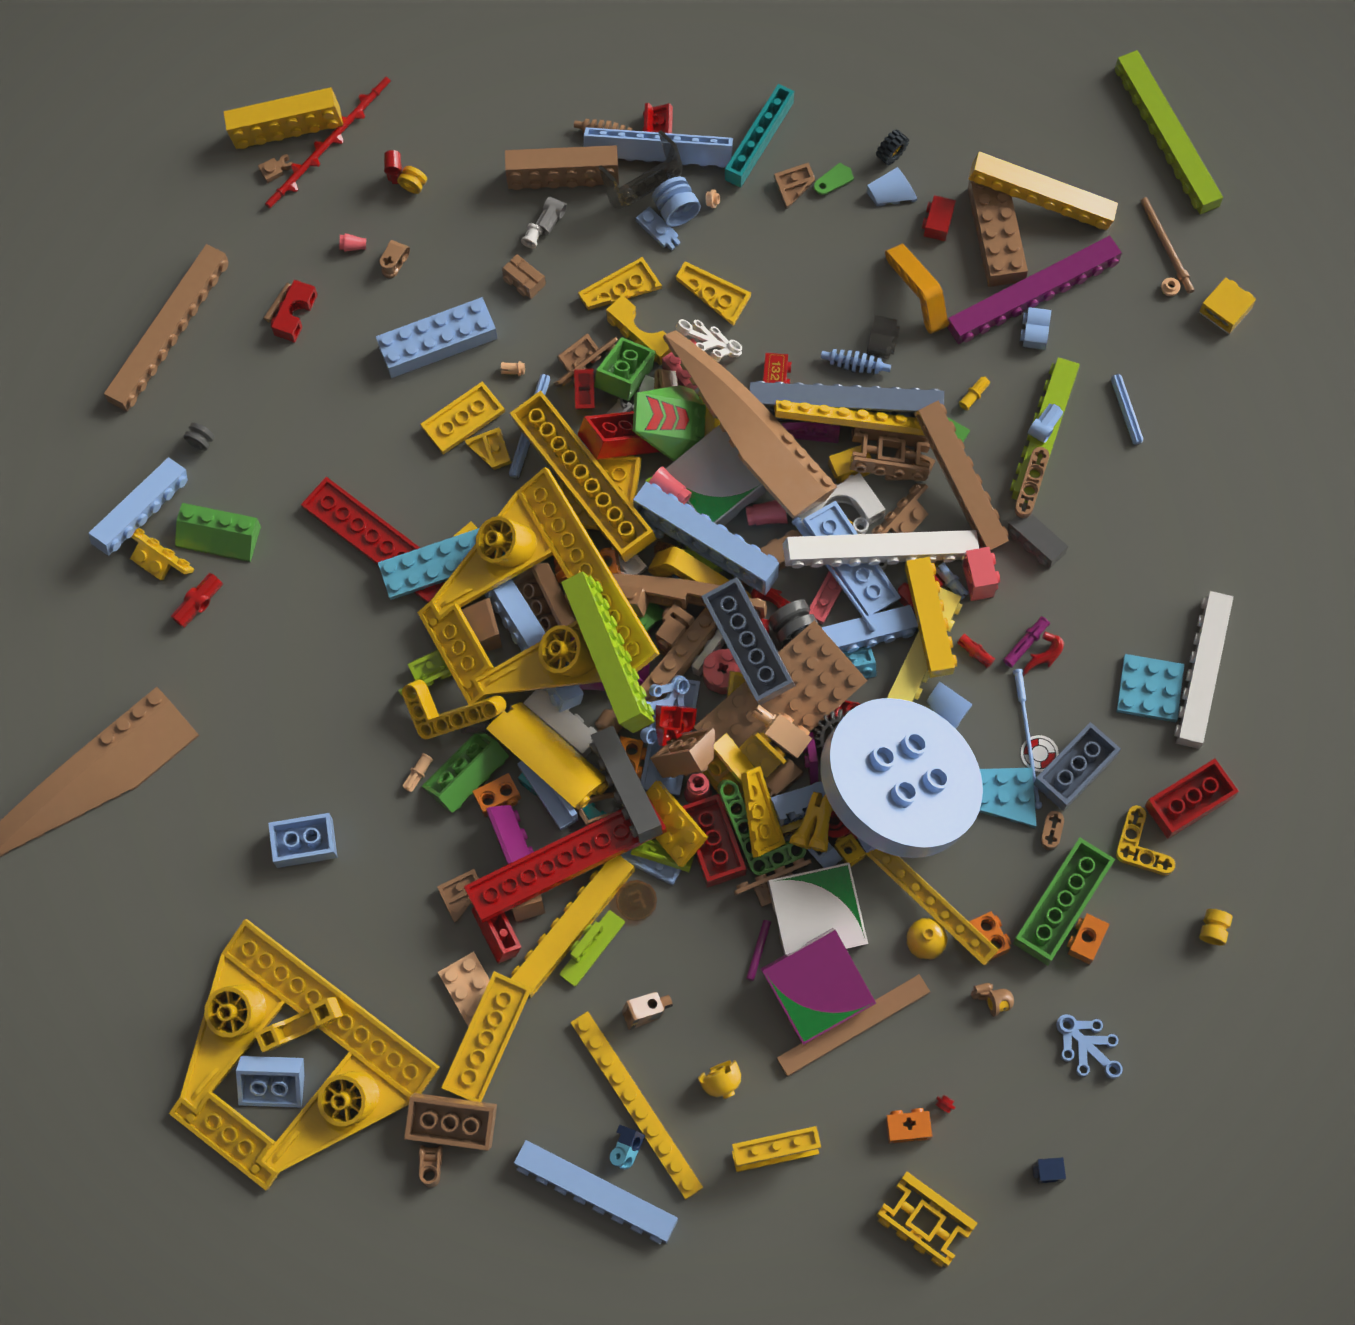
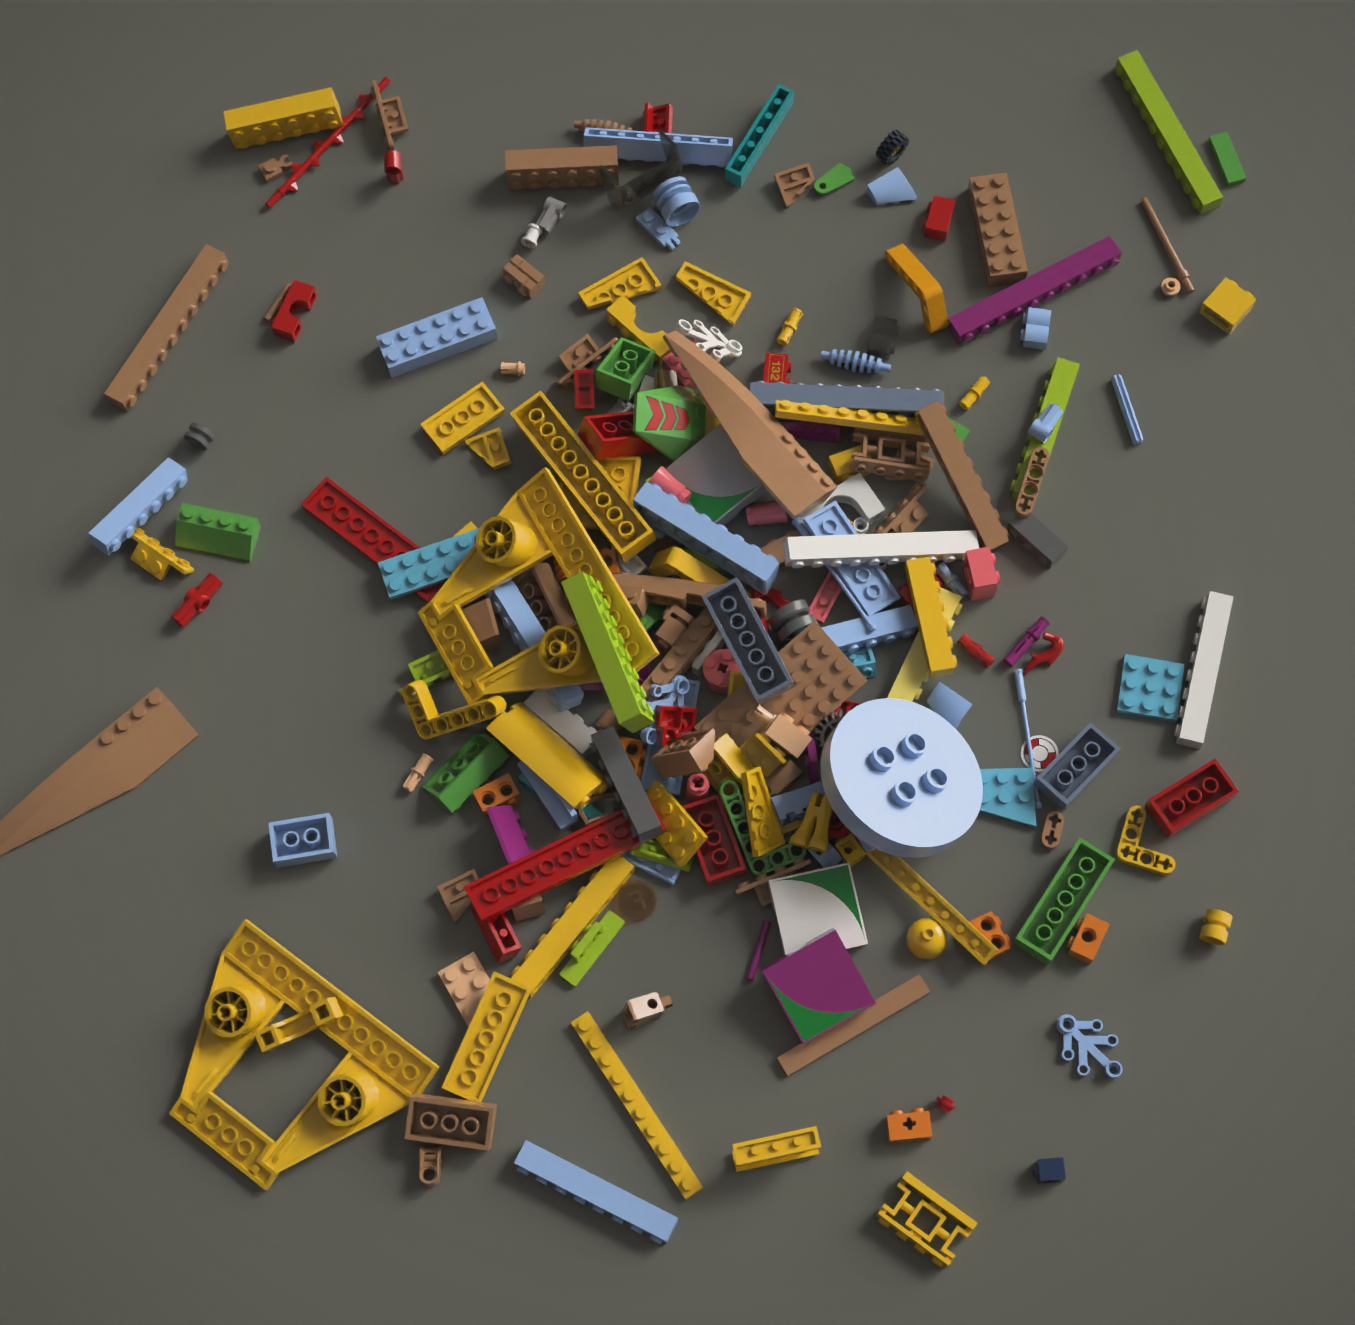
light blue slope [236,1056,305,1108] -> none
coral cone [339,233,366,252] -> none
medium nougat piece [379,240,410,278] -> none
yellow wheel [397,166,427,194] -> none
light blue axle [509,374,550,478] -> none
leg [610,1124,645,1169] -> none
yellow cylinder [698,1060,741,1099] -> none
light nougat plate [706,189,720,208] -> none
yellow brick [968,152,1118,231] -> none
medium nougat piece [971,983,1014,1017] -> none
none -> medium nougat bracket [370,79,409,150]
none -> yellow pin [776,308,803,346]
none -> bright green tile [1209,132,1246,186]

